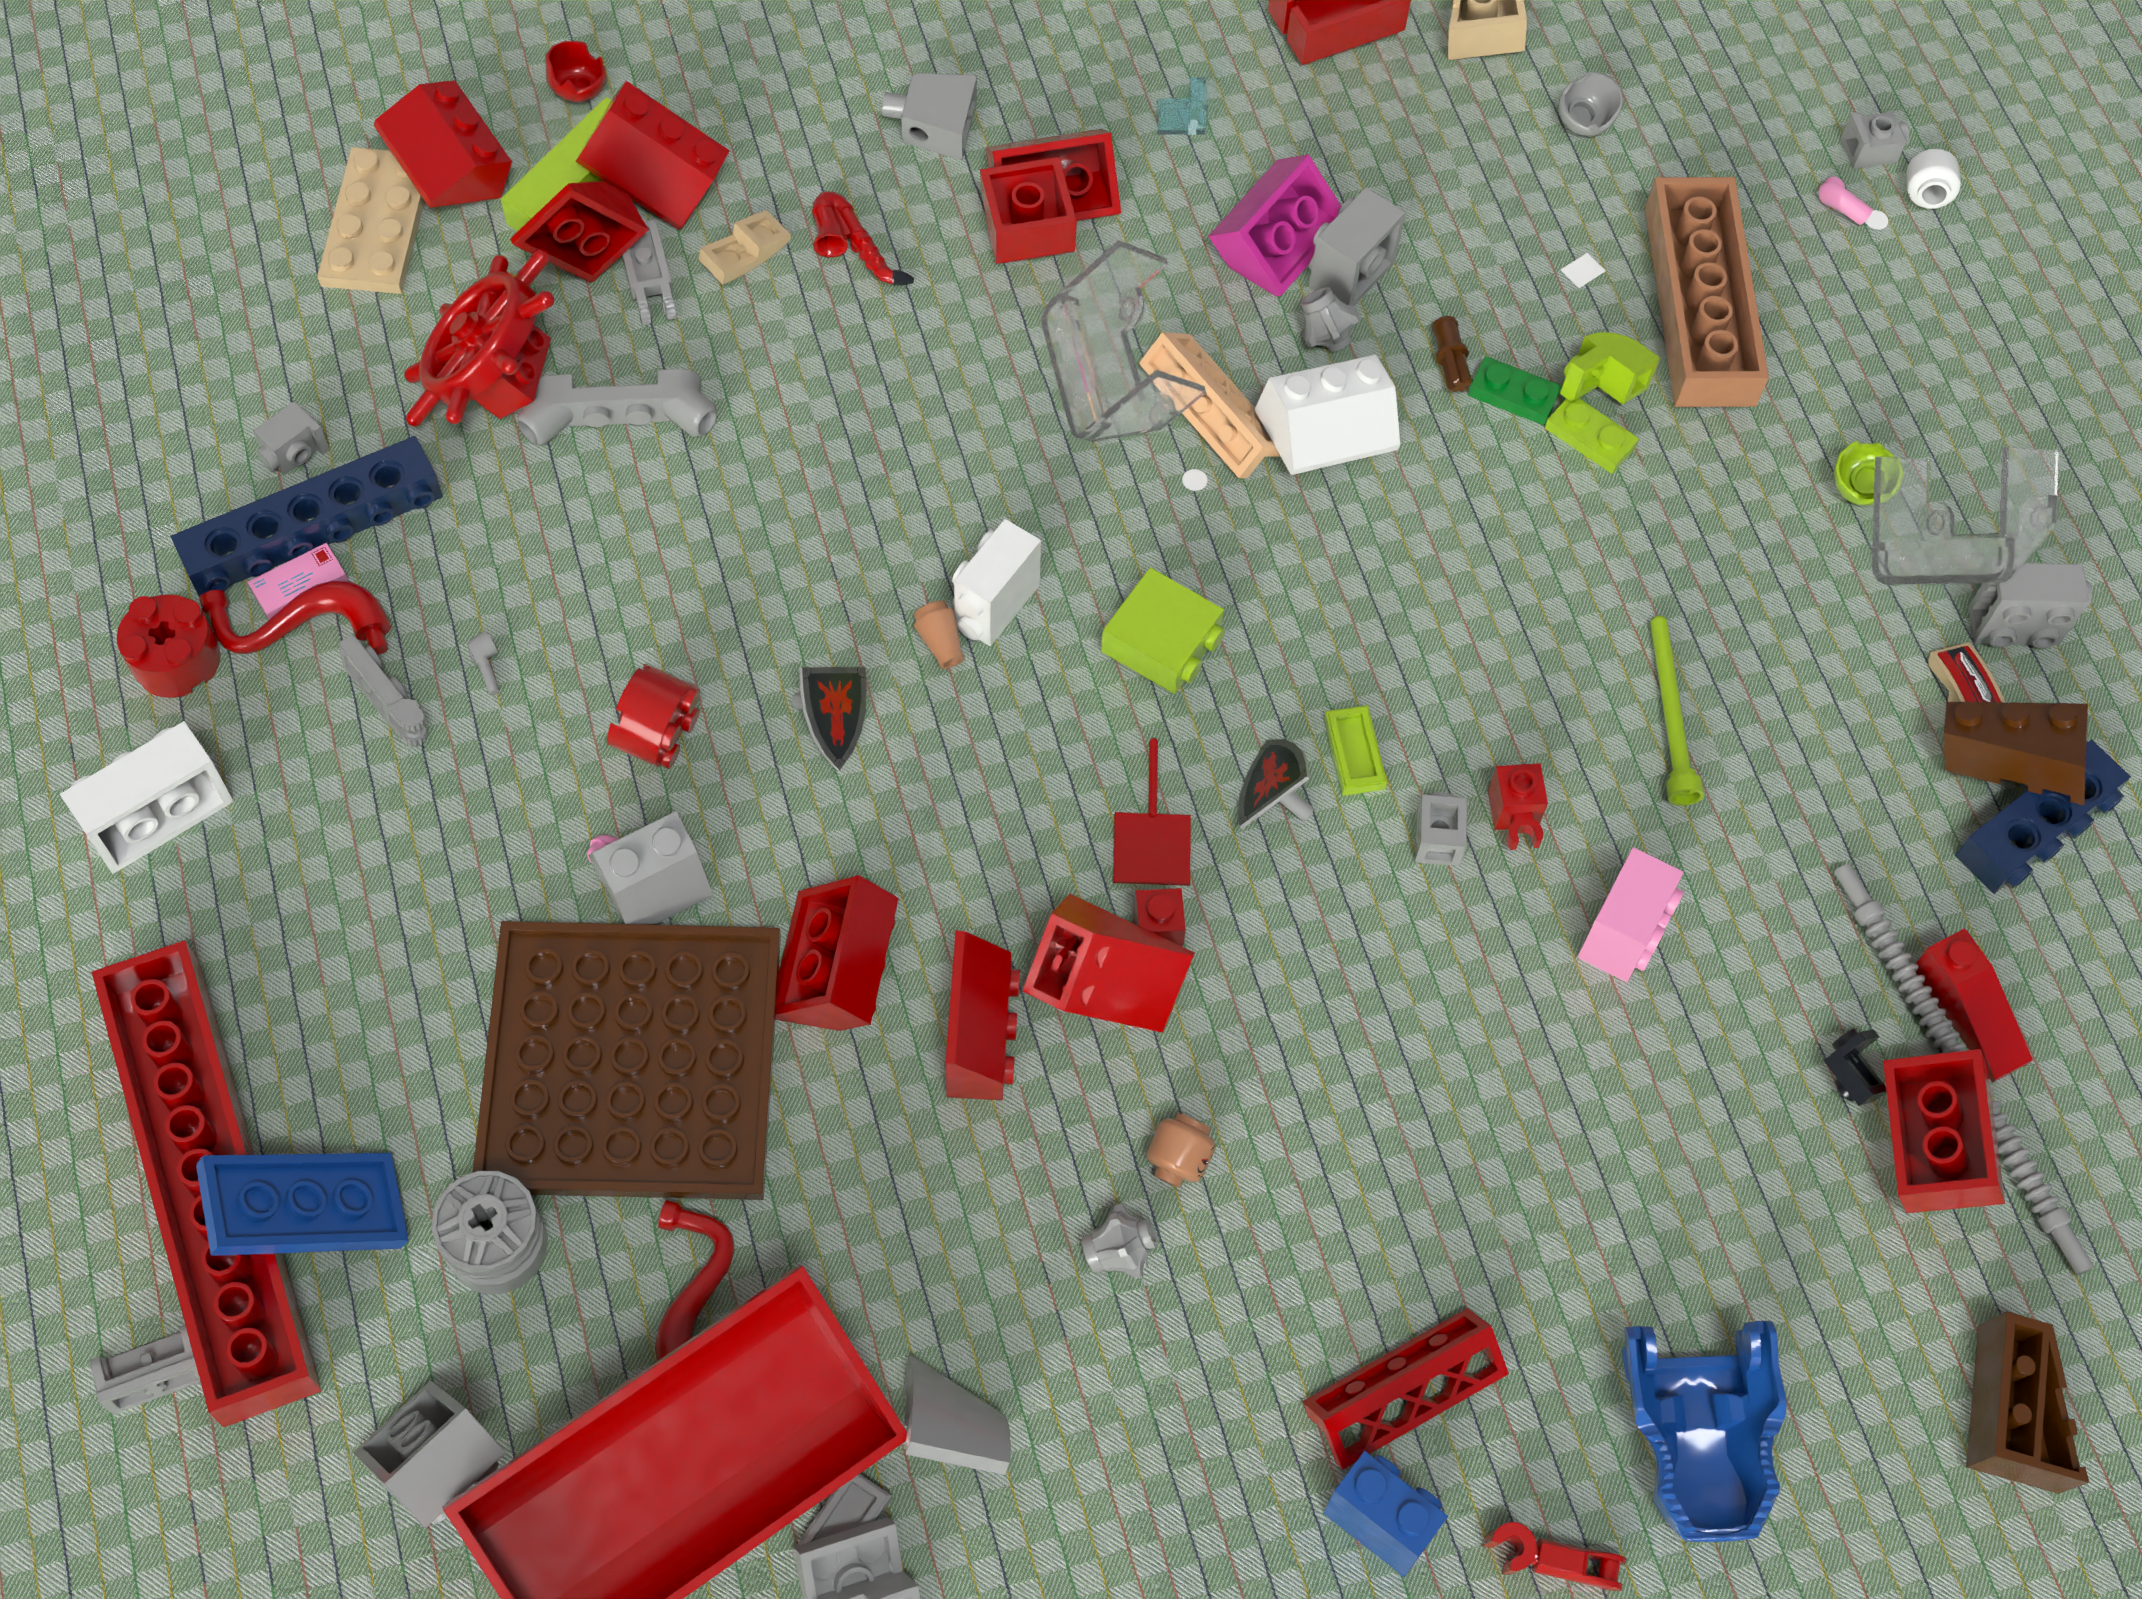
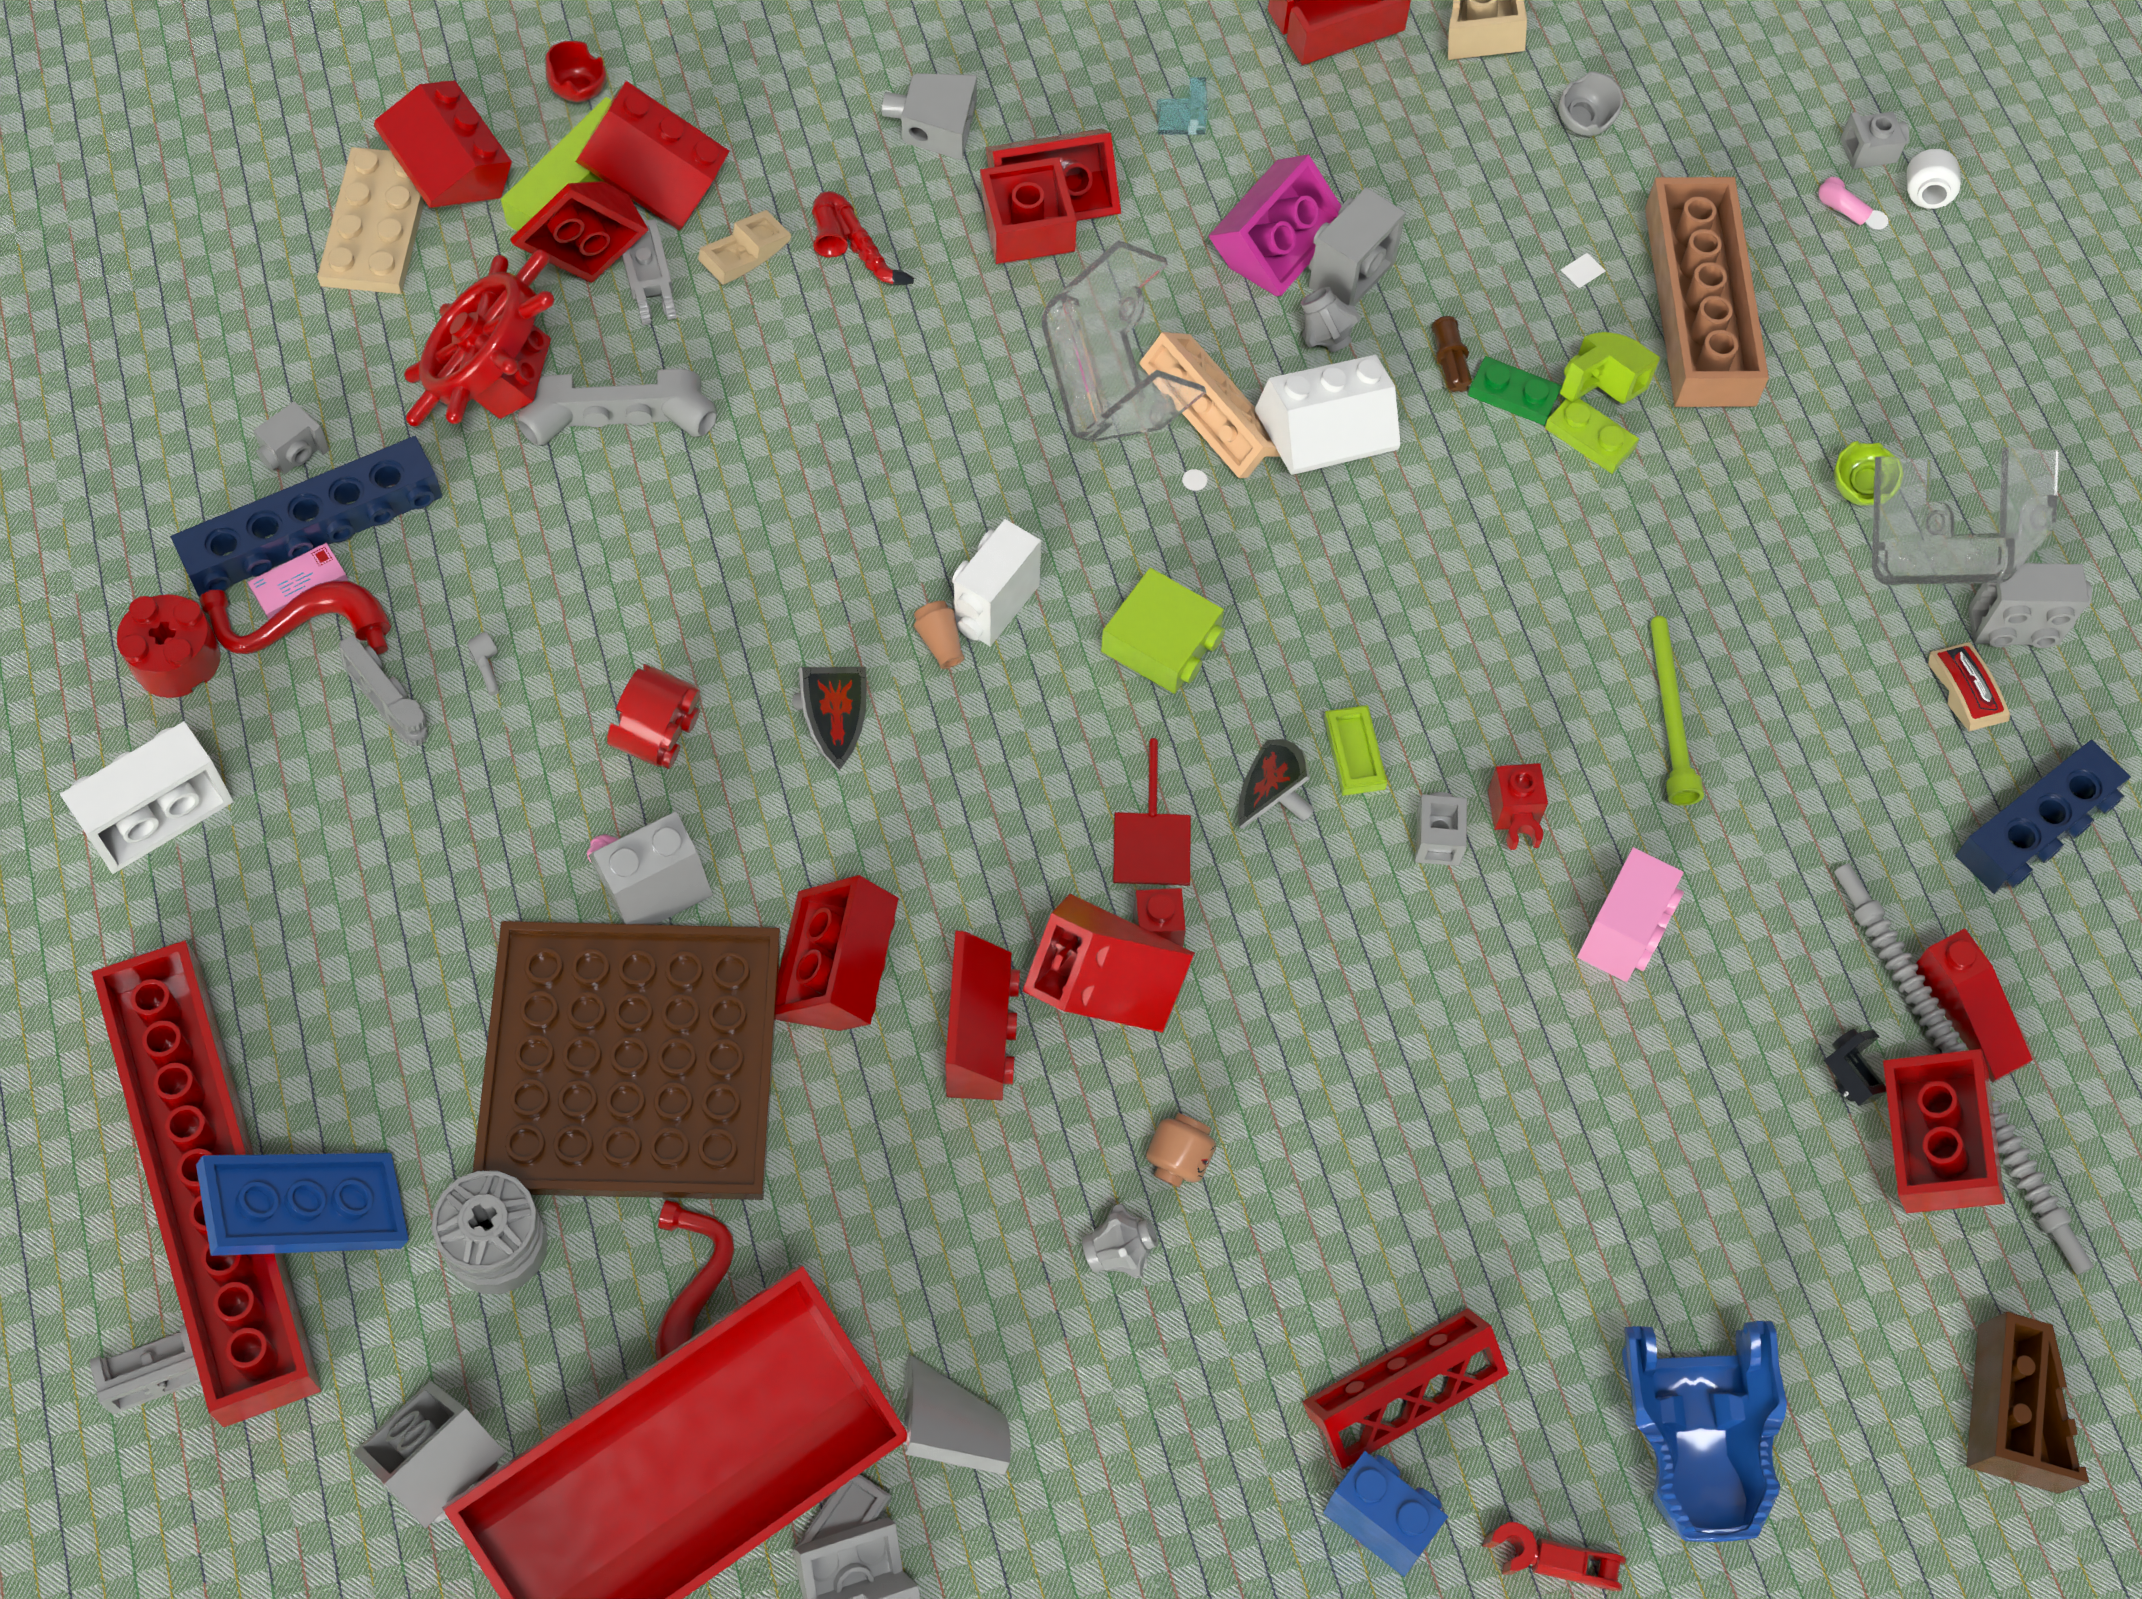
reddish brown wedge [1944,702,2088,805] -> none

